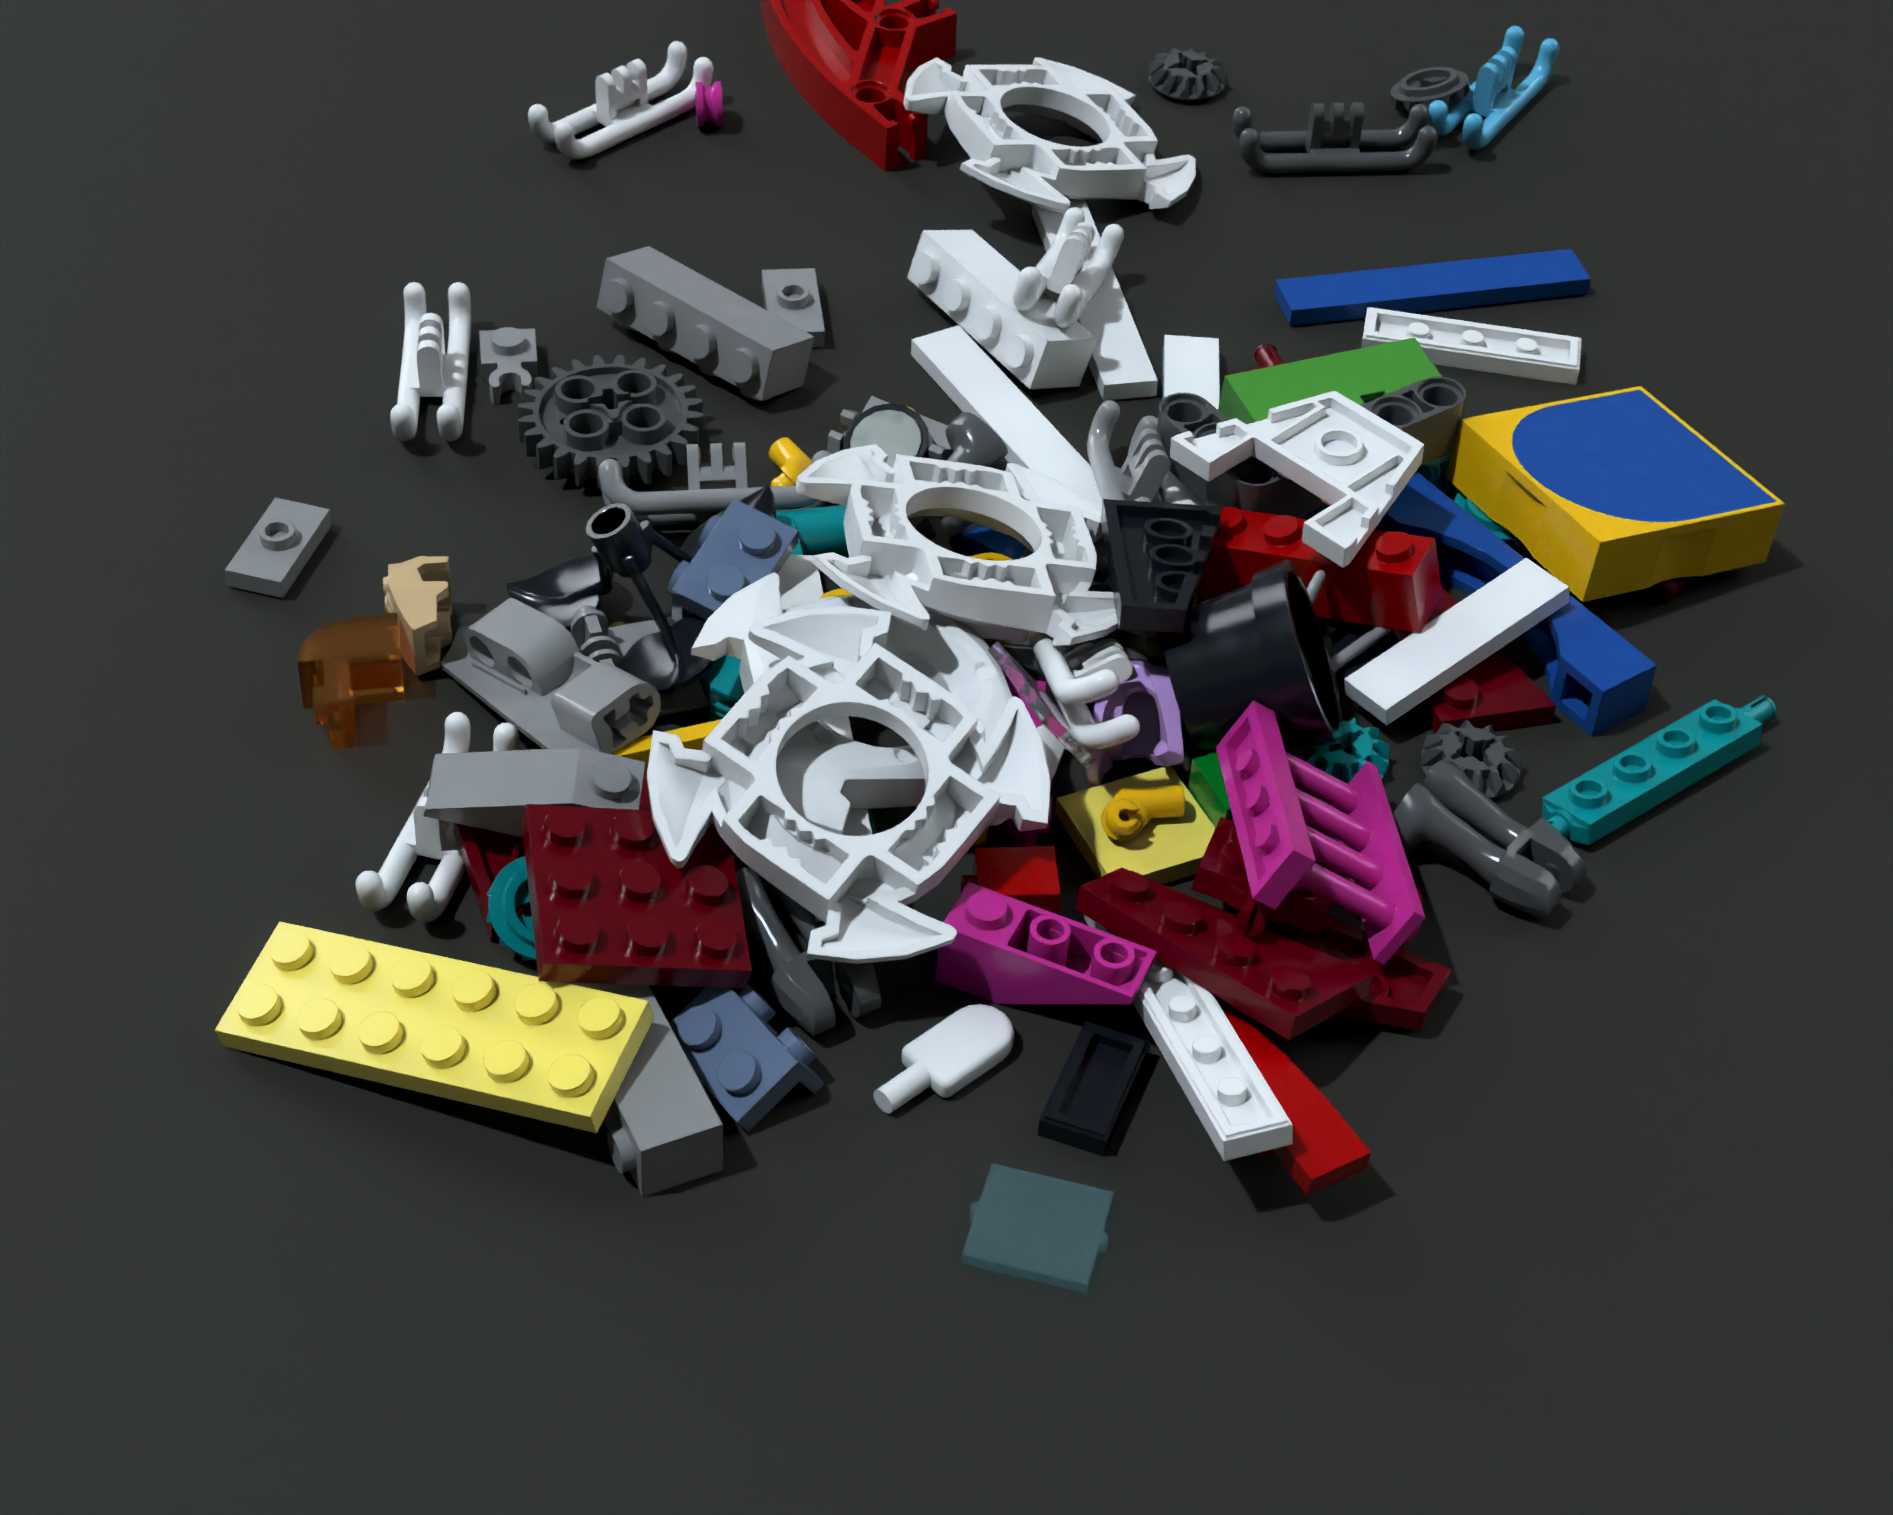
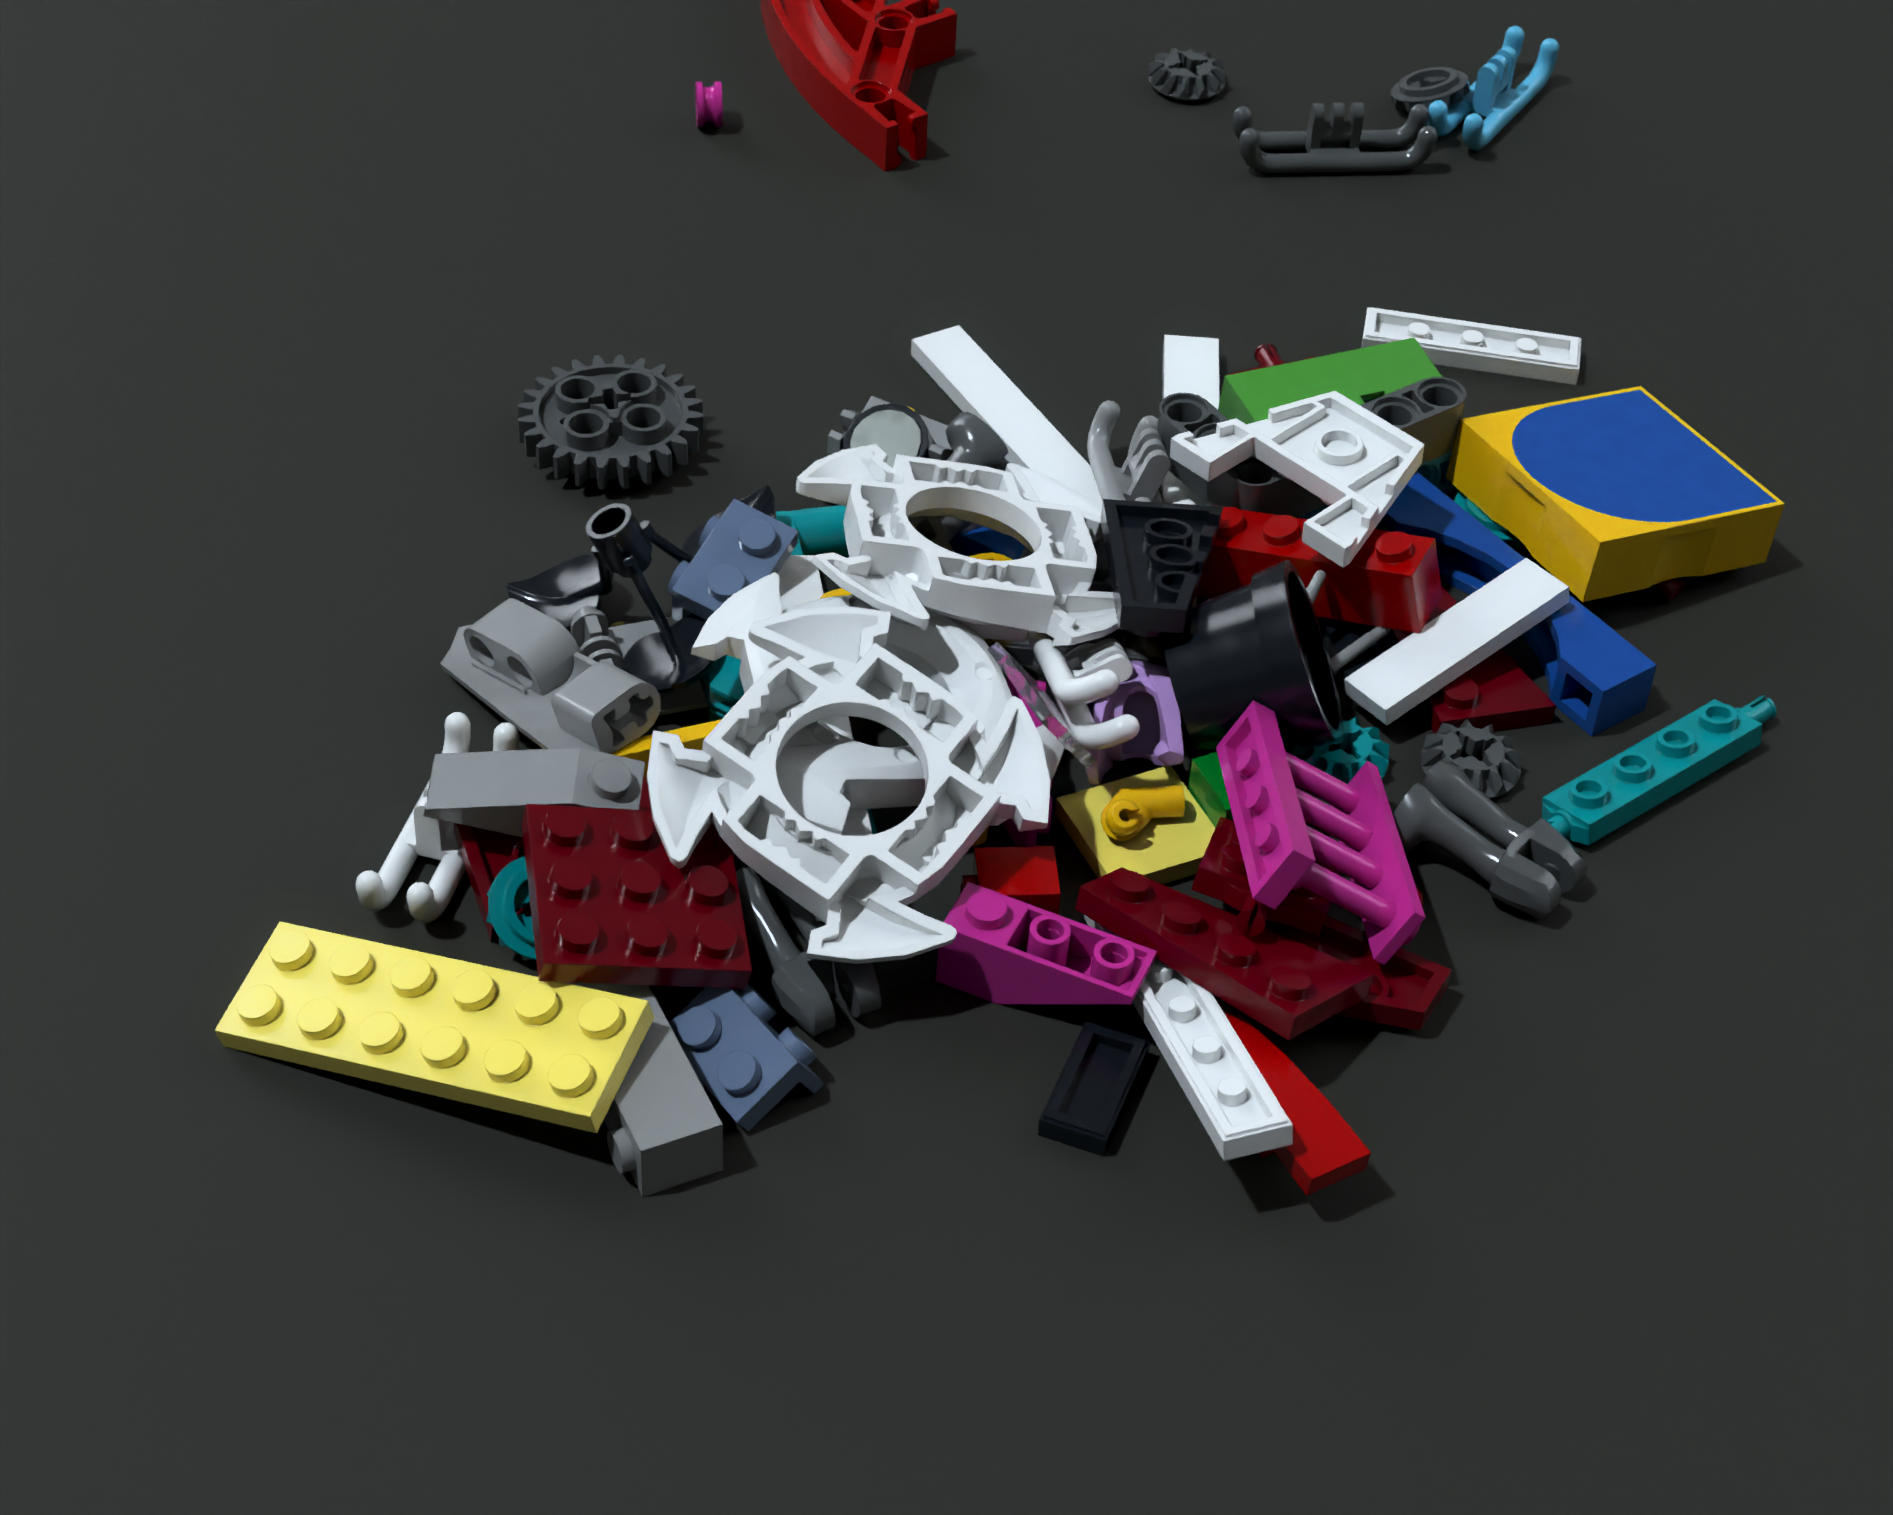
light grey plate [225,497,332,598] -> none
clear orange brick [297,613,405,749] -> none
tan hand [383,556,452,675] -> none
white piece [390,282,471,442] -> none
light grey plate [479,327,538,405] -> none
white piece [528,41,714,160] -> none
light grey brick [597,246,814,401] -> none
light grey piece [598,442,831,526] -> none
light grey plate [762,268,825,348] -> none
yellow arm [769,437,812,487] -> none
white piece [873,1004,1014,1114] -> none
white piece [903,57,1196,213] -> none
white brick [907,230,1097,389] -> none
clear light blue piece [961,1163,1114,1293] -> none
white piece [1013,207,1124,328] -> none
white tile [1032,199,1158,401] -> none
blue tile [1273,249,1591,326] -> none

